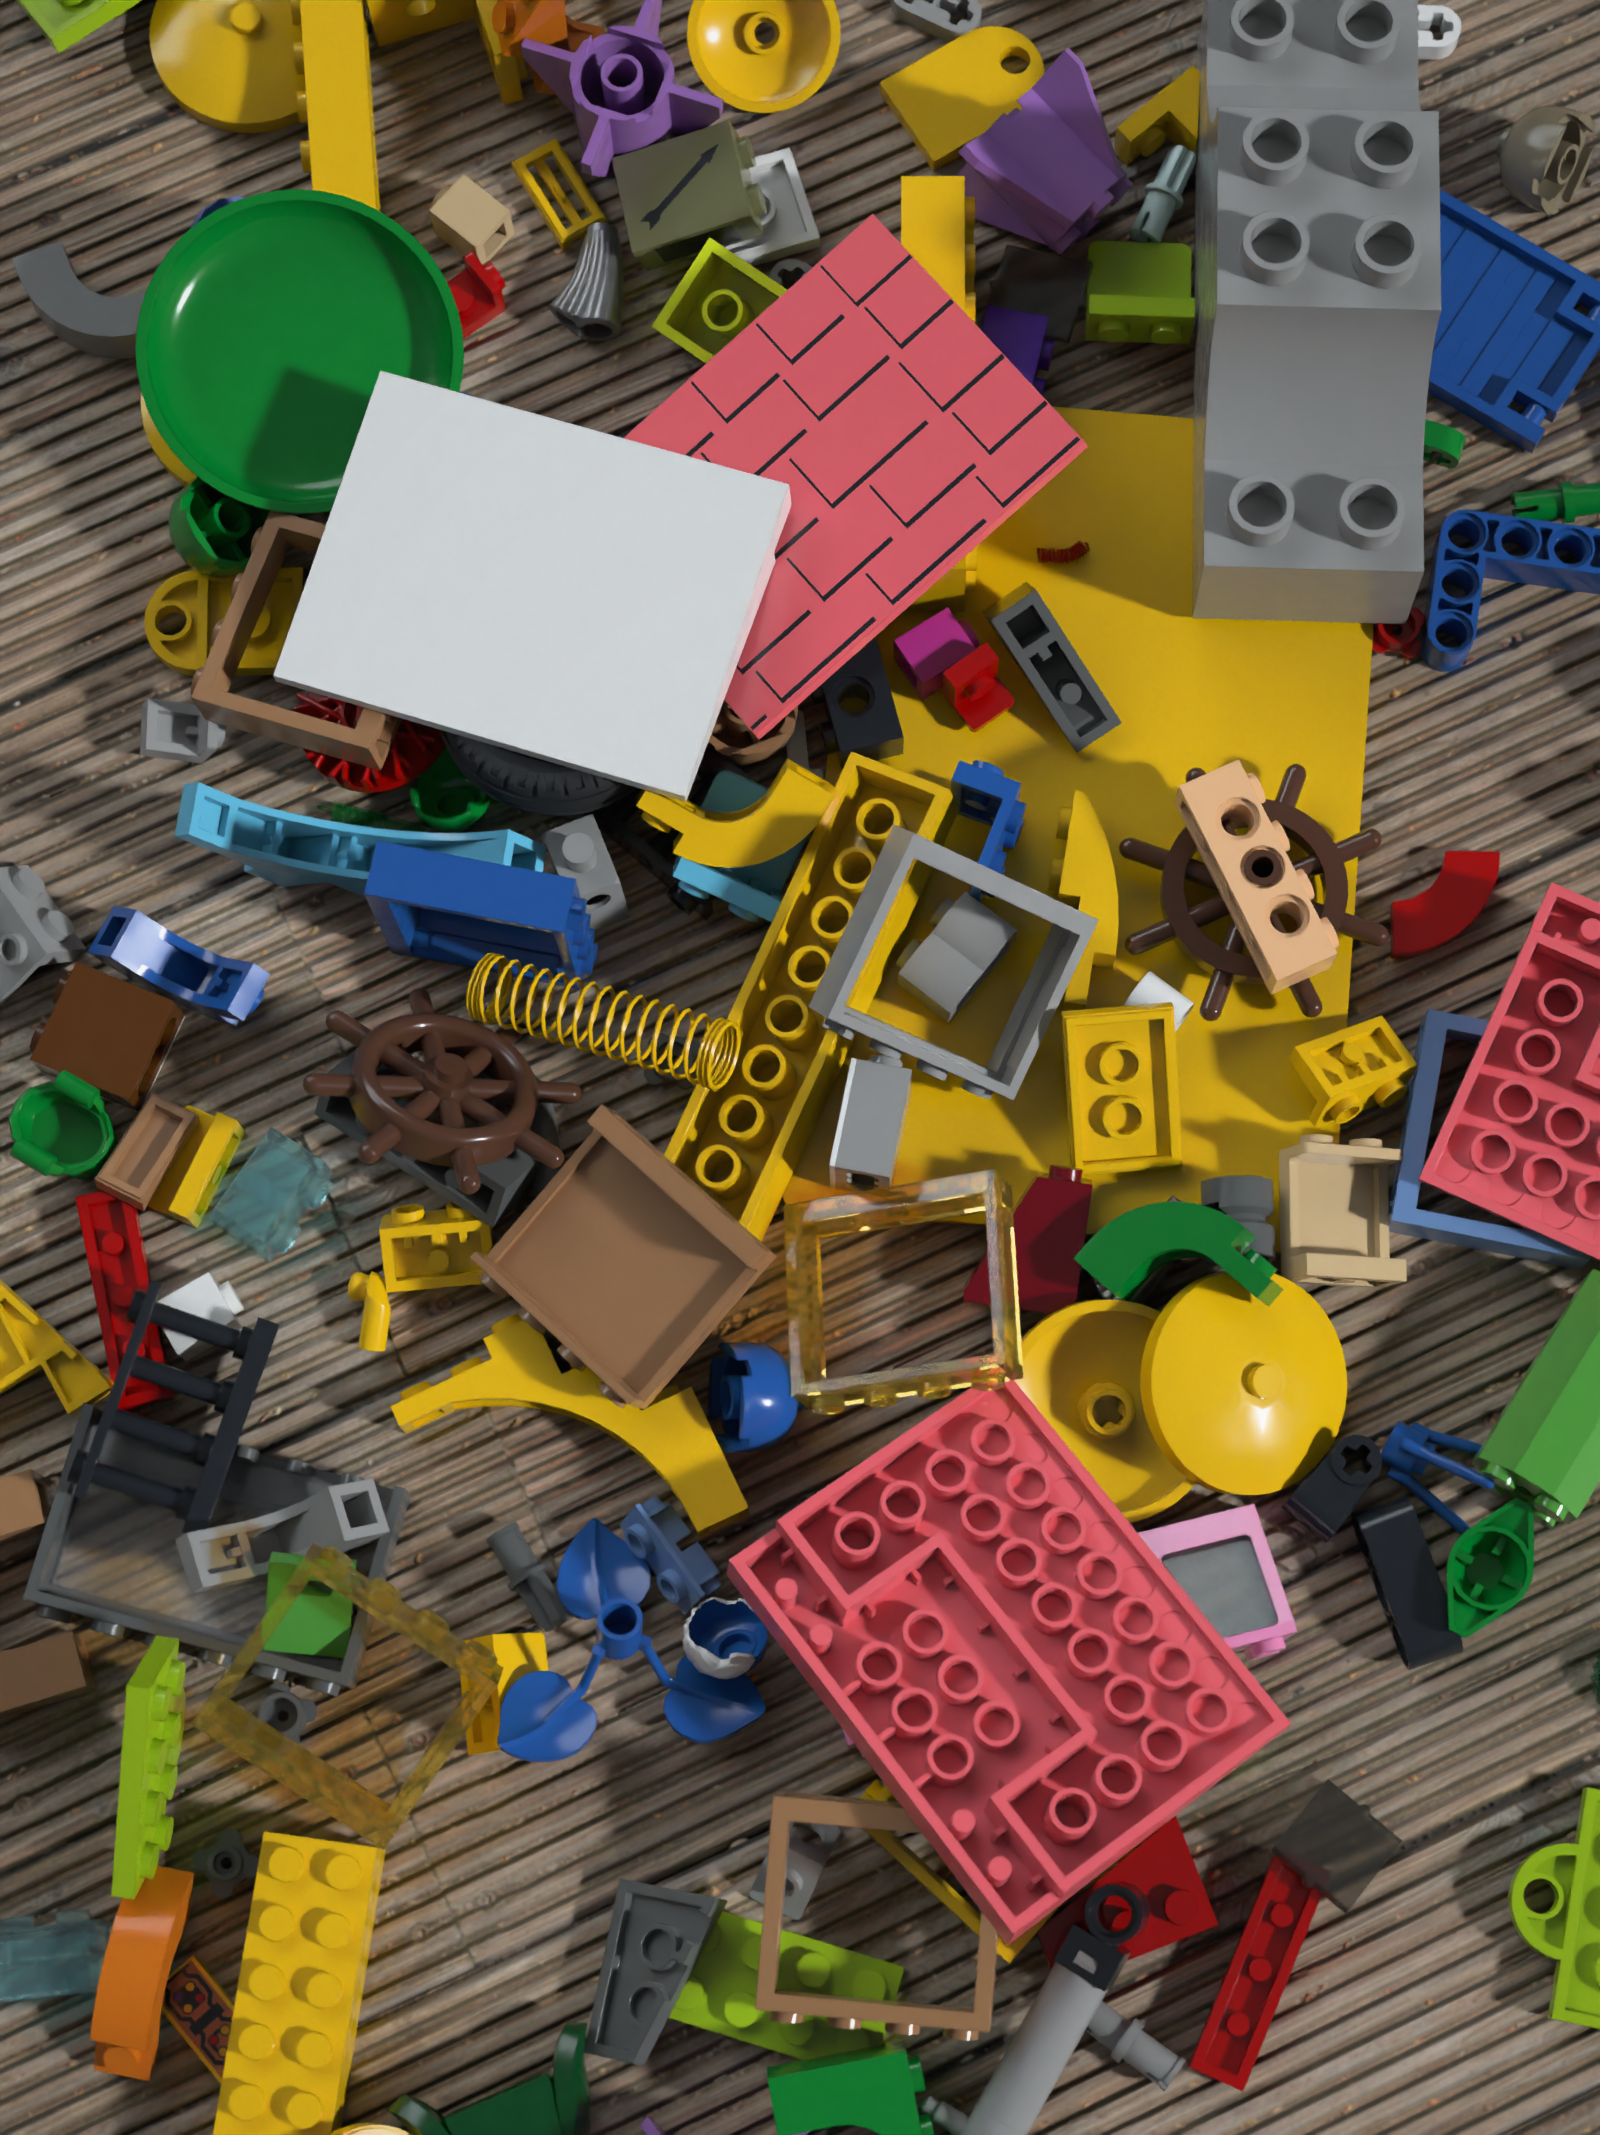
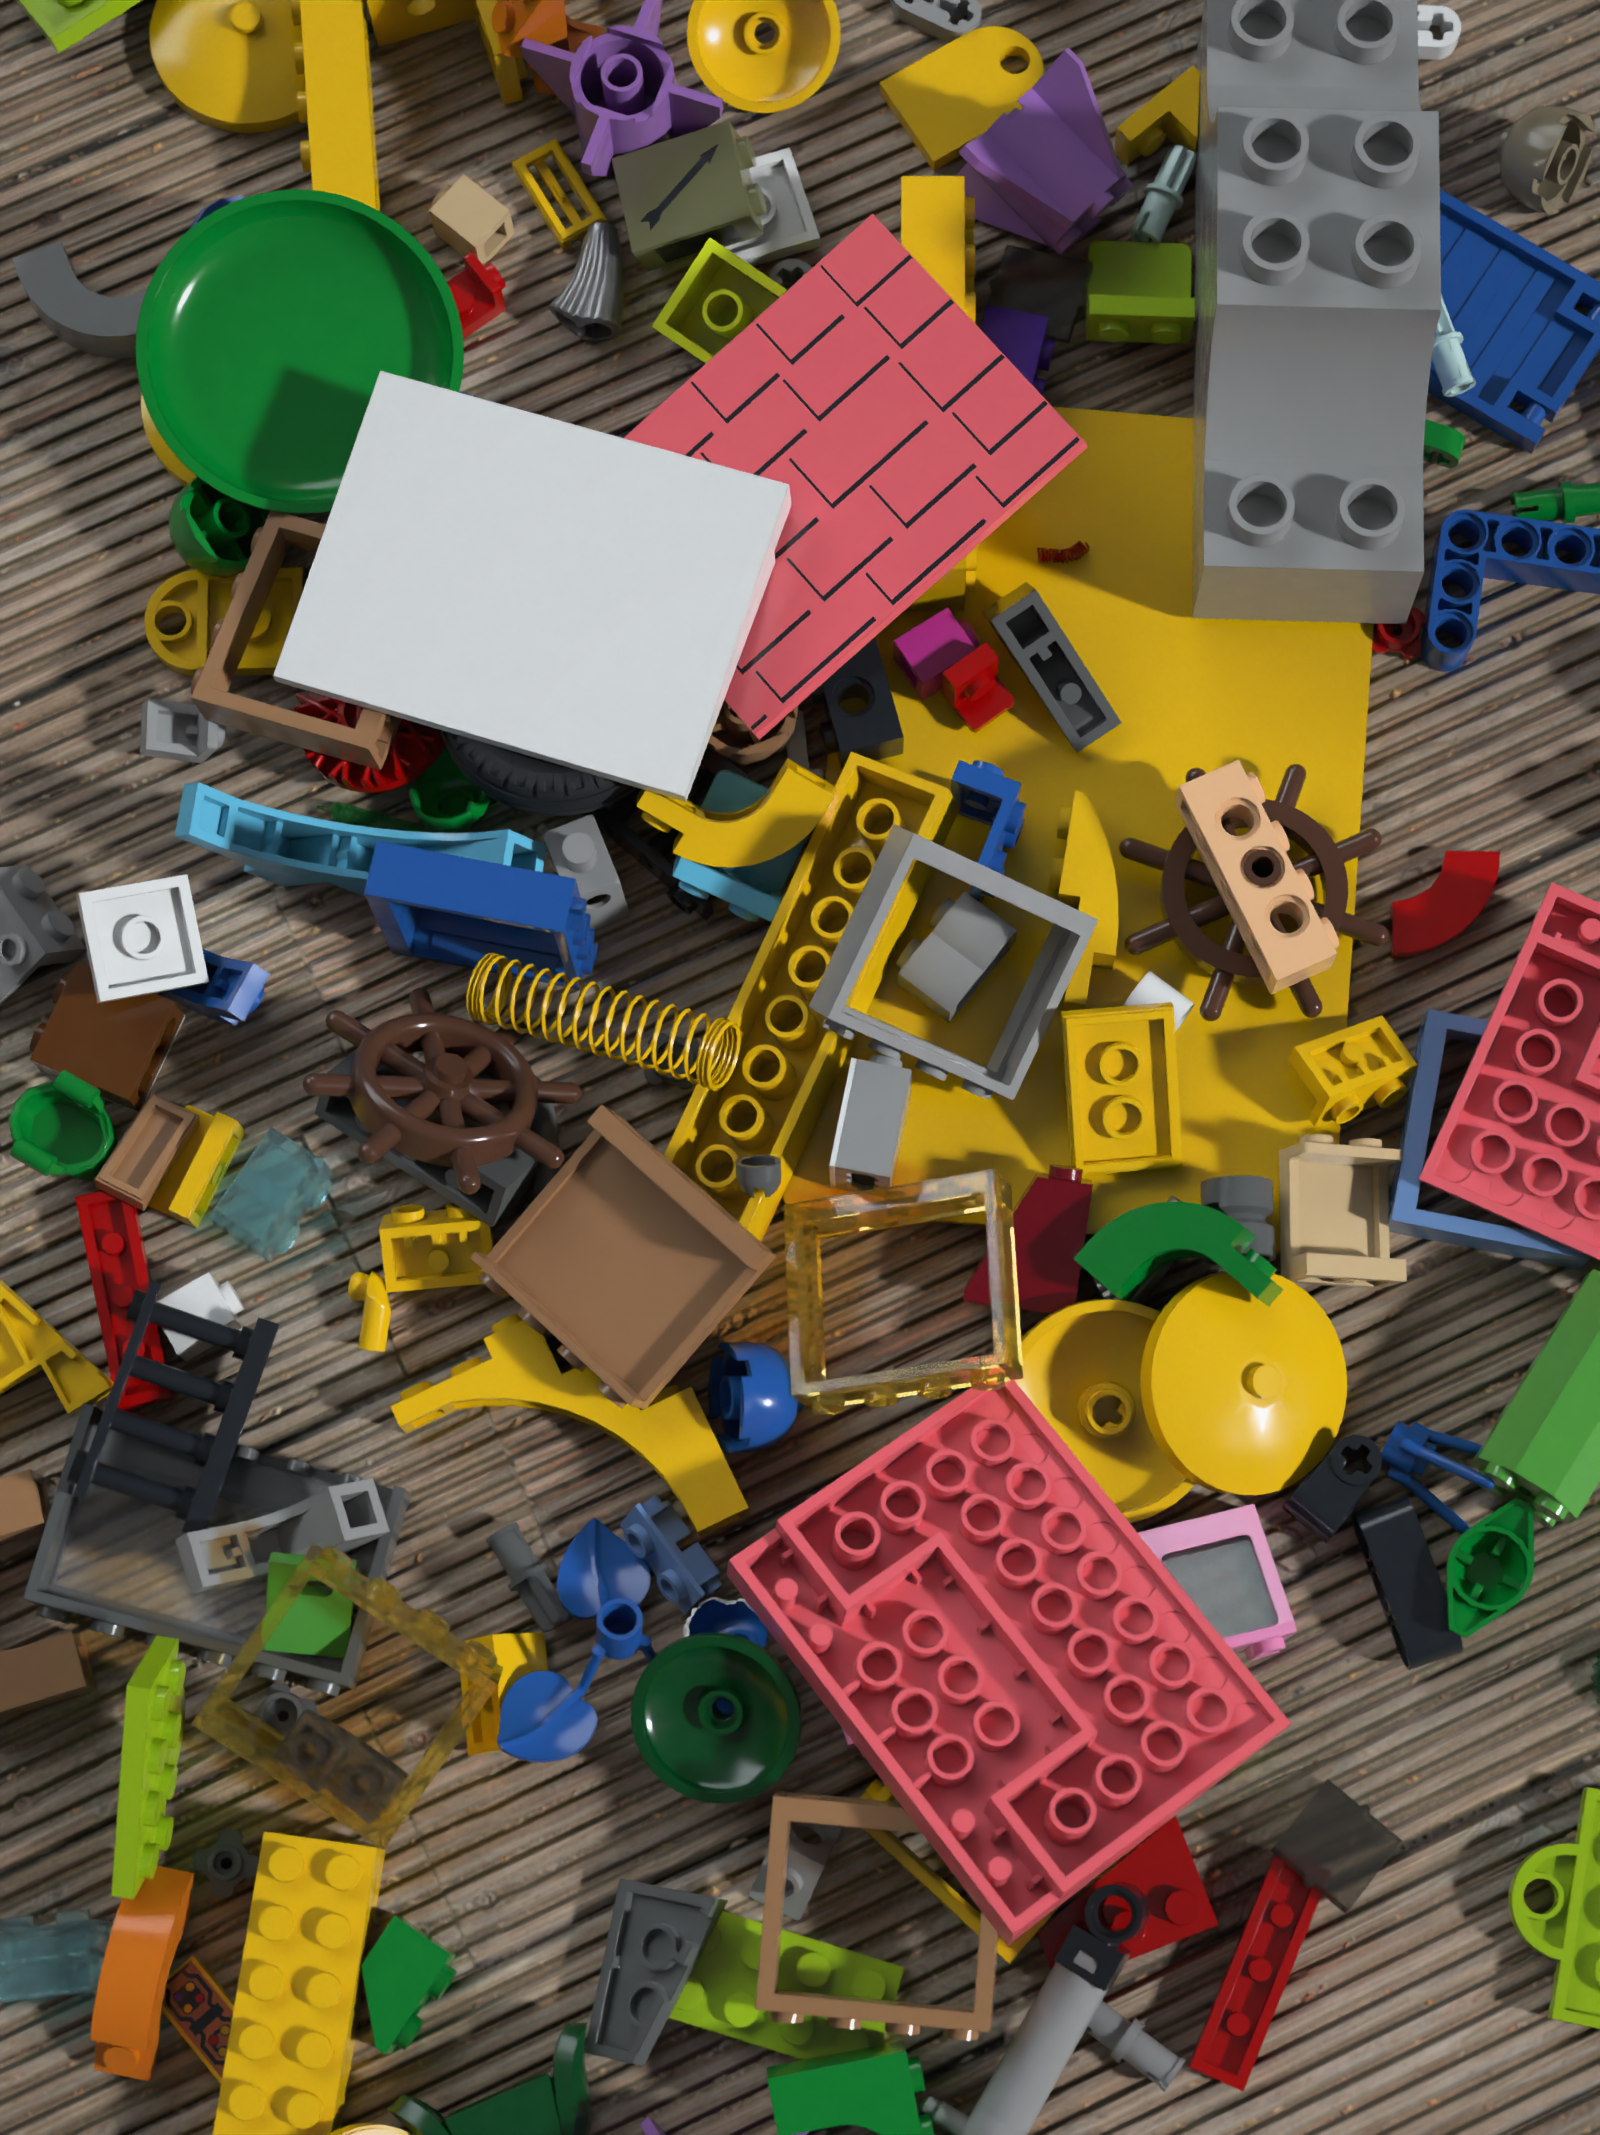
none -> white plate [76,874,209,1003]
none -> clear smoke slope [272,1709,409,1824]
none -> green slope [361,1916,457,2055]
none -> dark green dish [631,1632,802,1804]
none -> dark grey hinge [736,1155,781,1198]
none -> light aqua axle [1432,295,1476,397]

